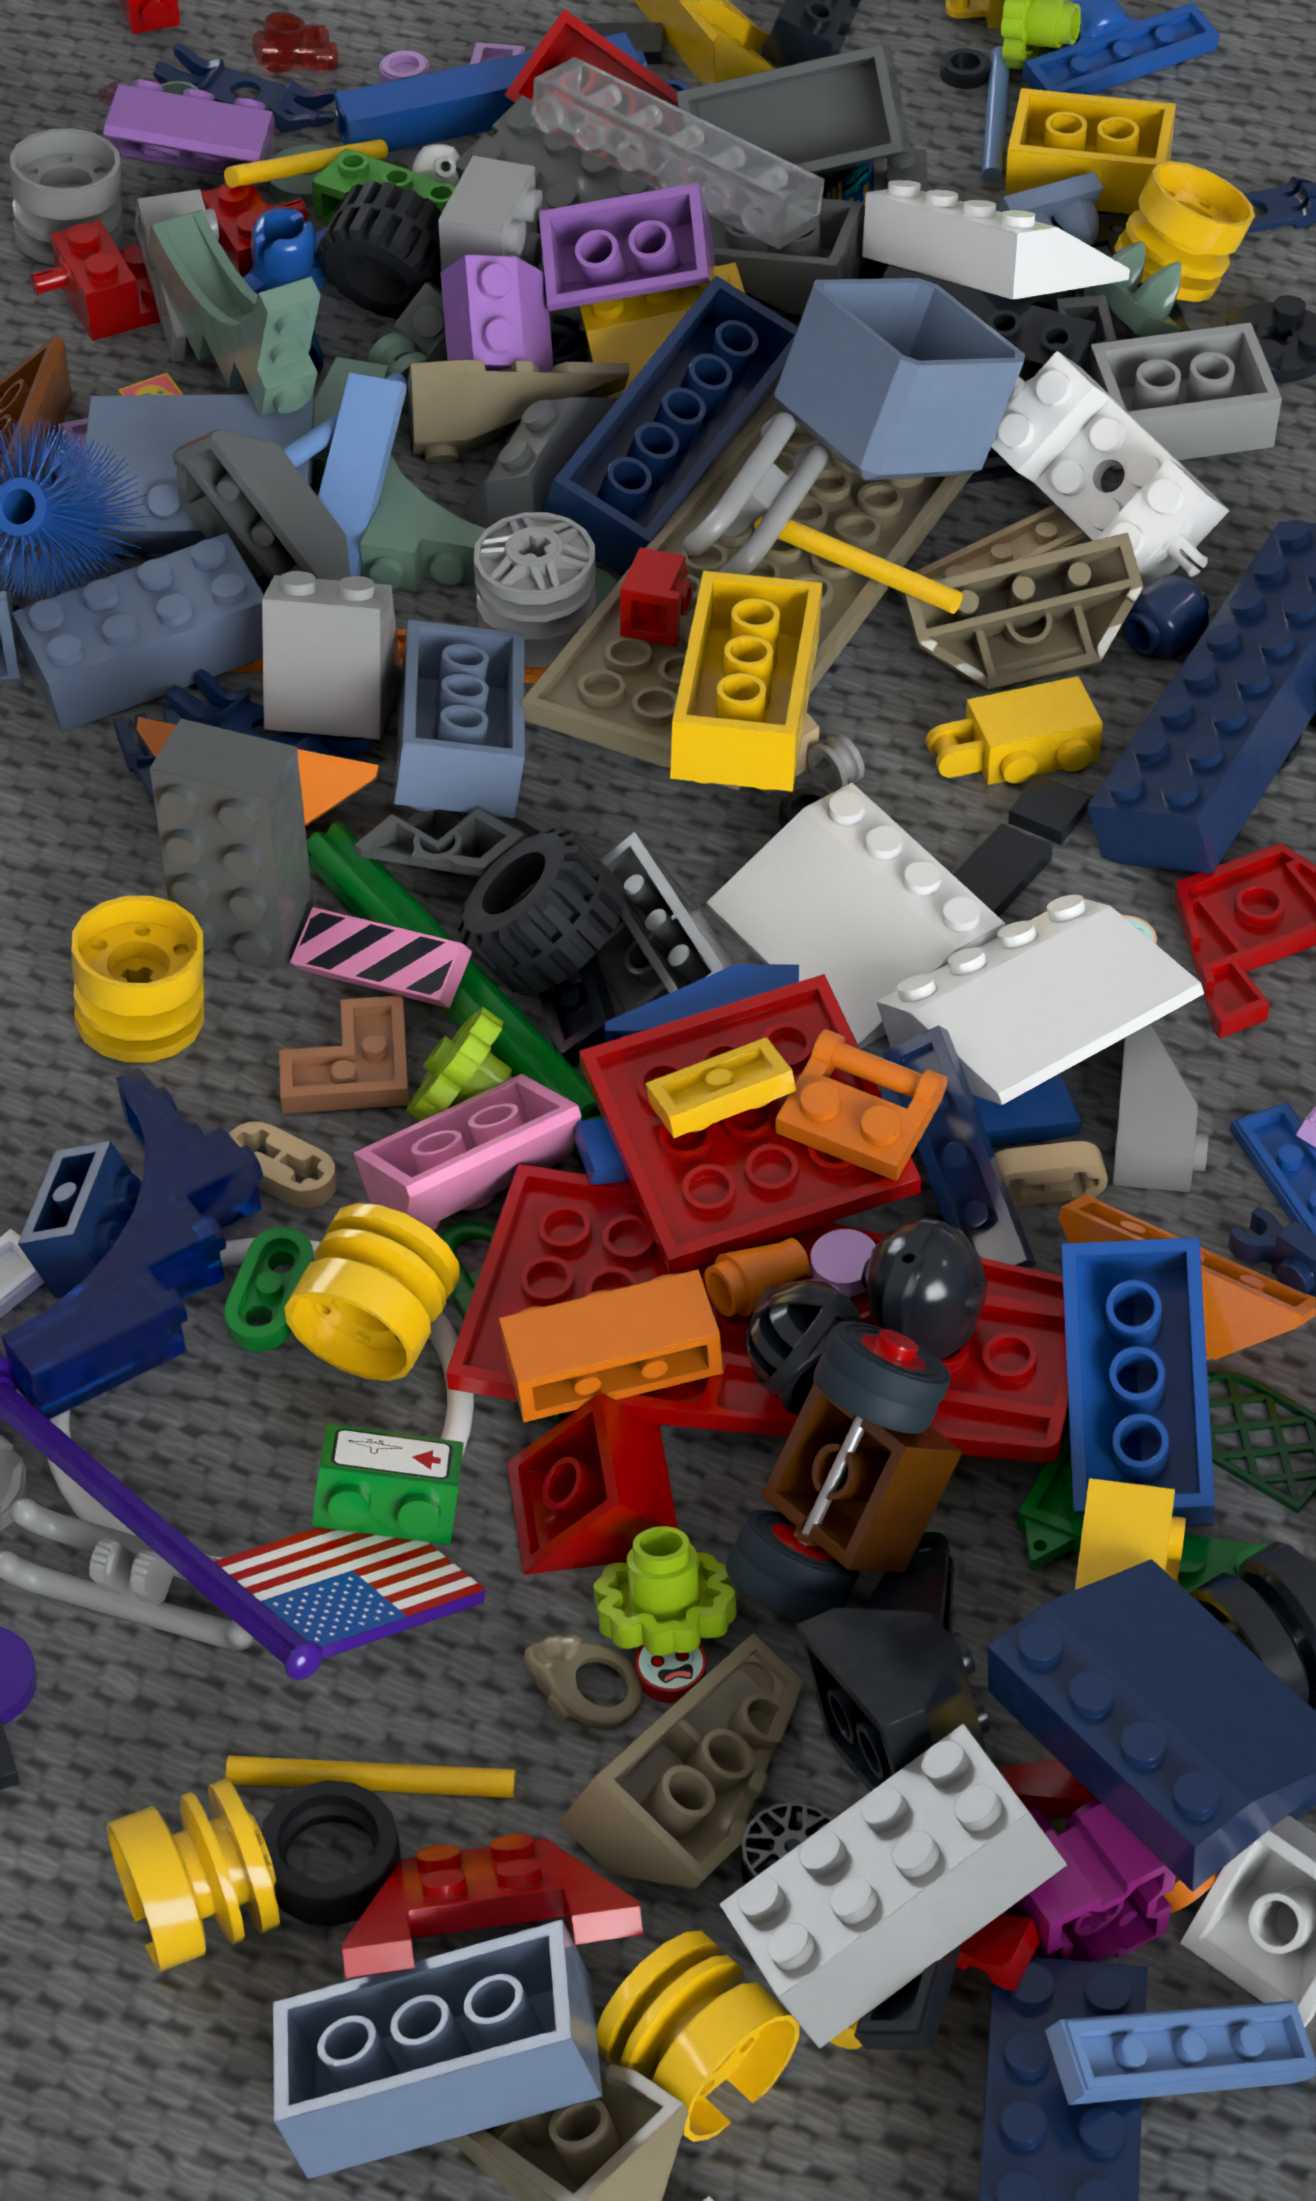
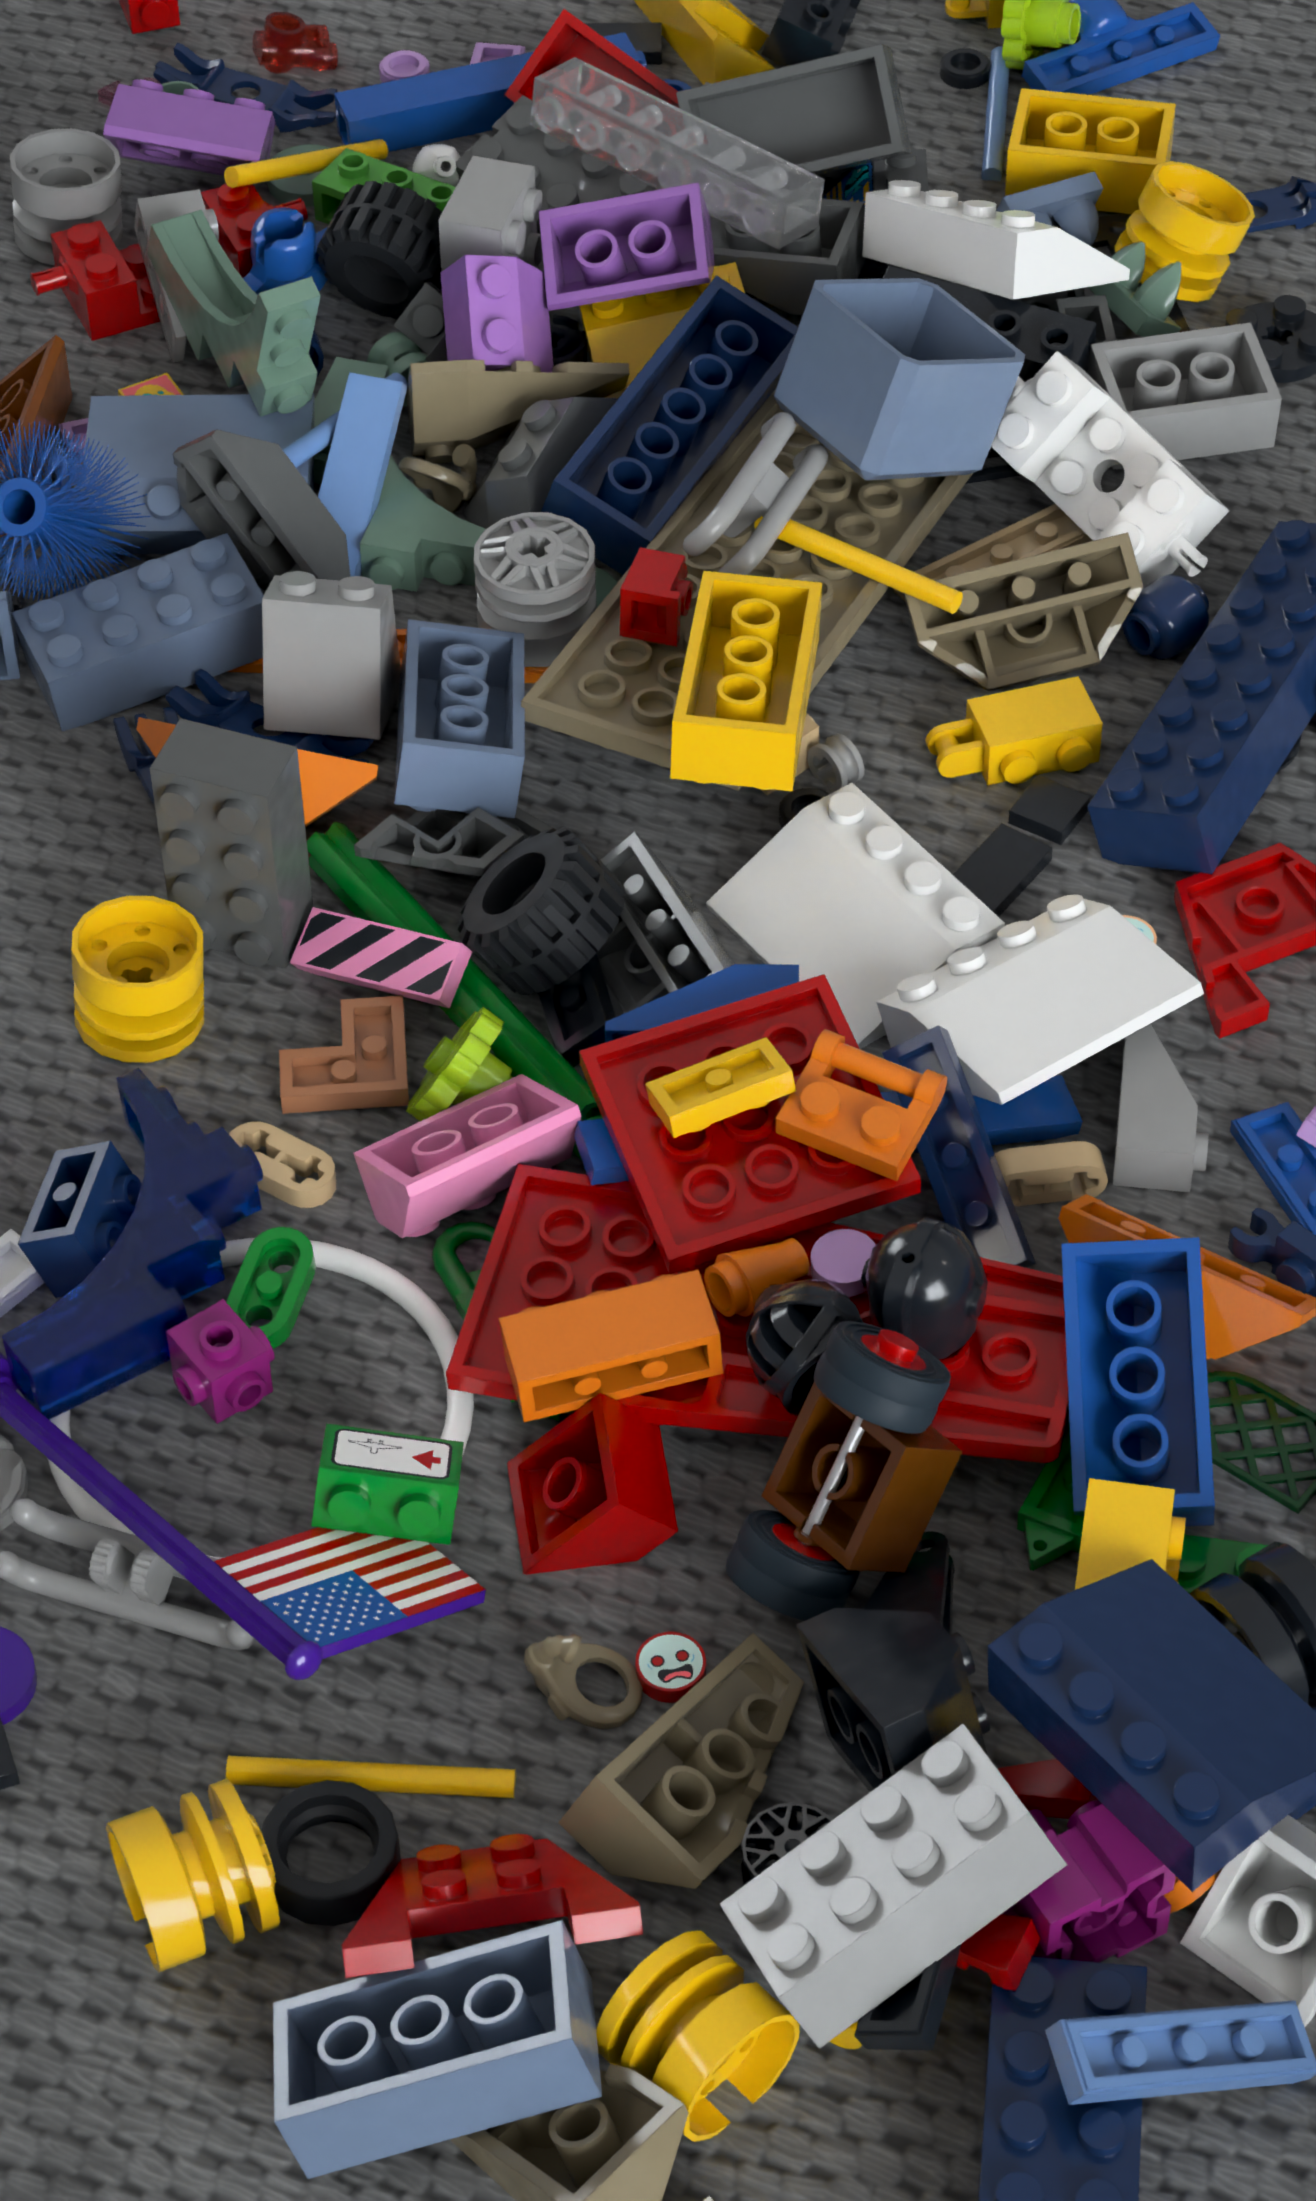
yellow wheel [284,1203,460,1381] -> none
lime plant [593,1526,737,1656] -> none
none -> magenta brick [166,1299,275,1424]
none -> dark tan piece [399,444,478,513]

